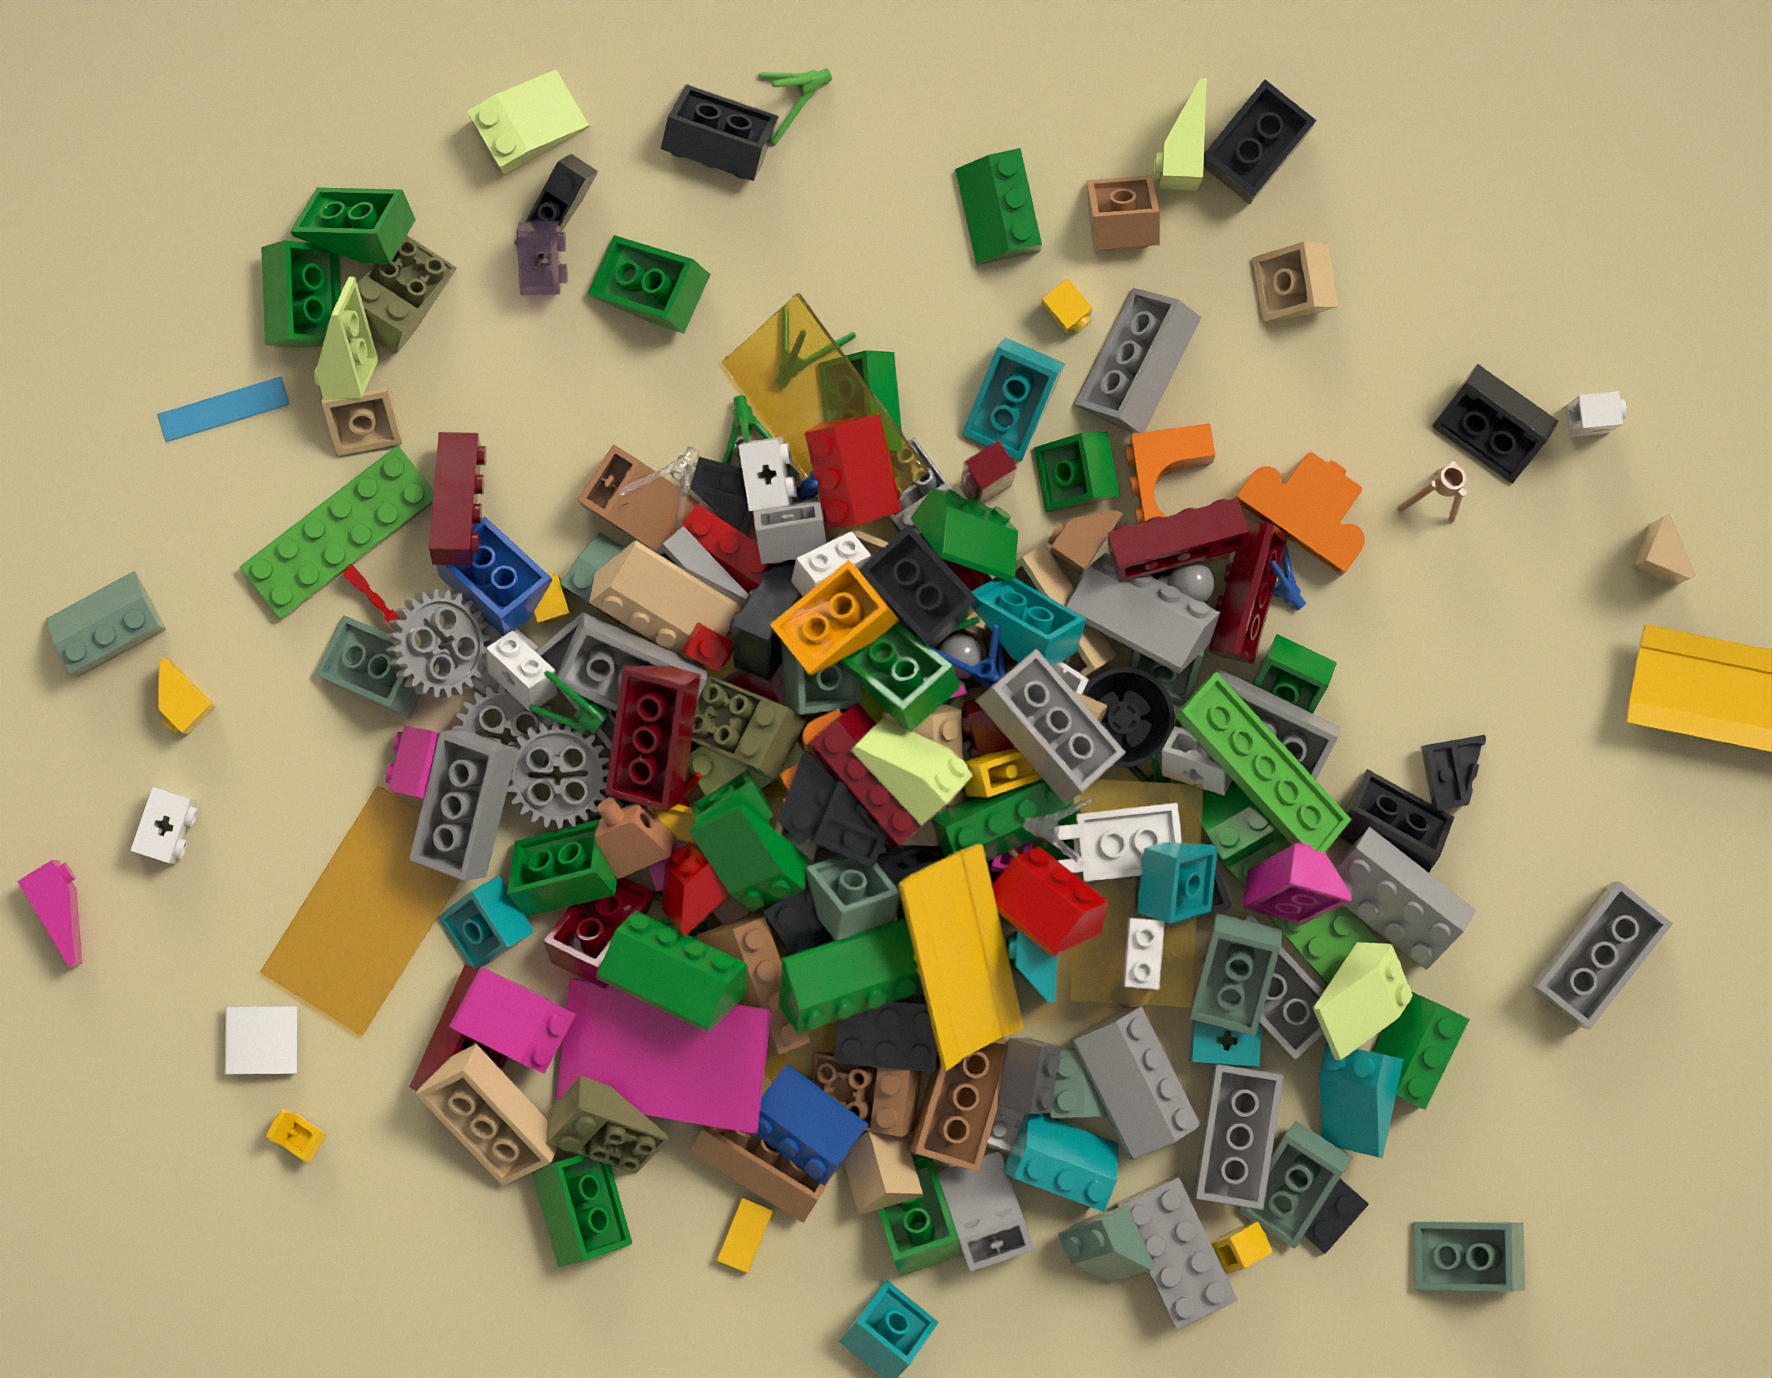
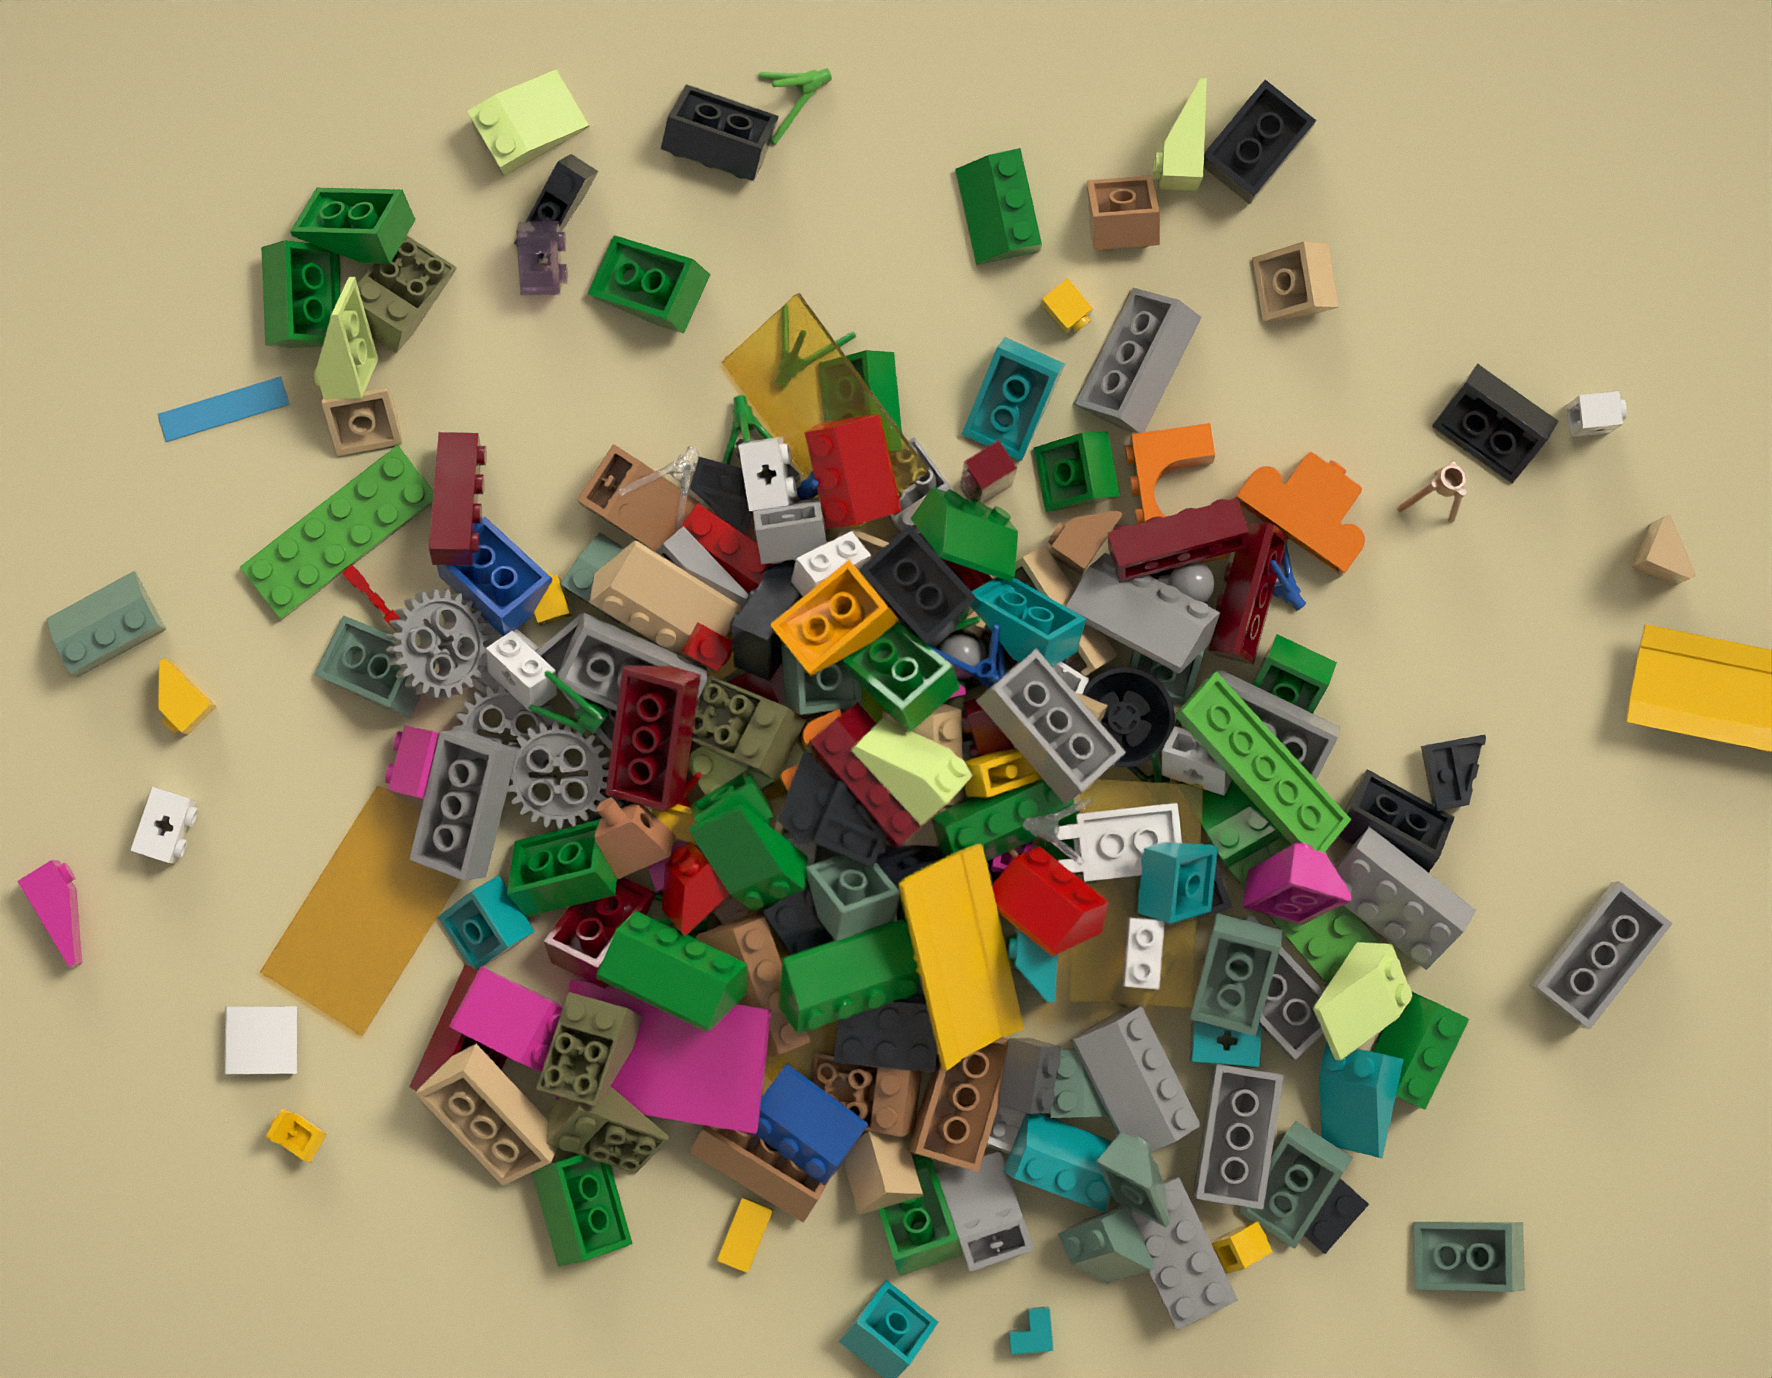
none -> olive slope [536,992,643,1107]
none -> teal piece [1009,1306,1053,1354]
none -> sand green slope [1097,1132,1170,1228]

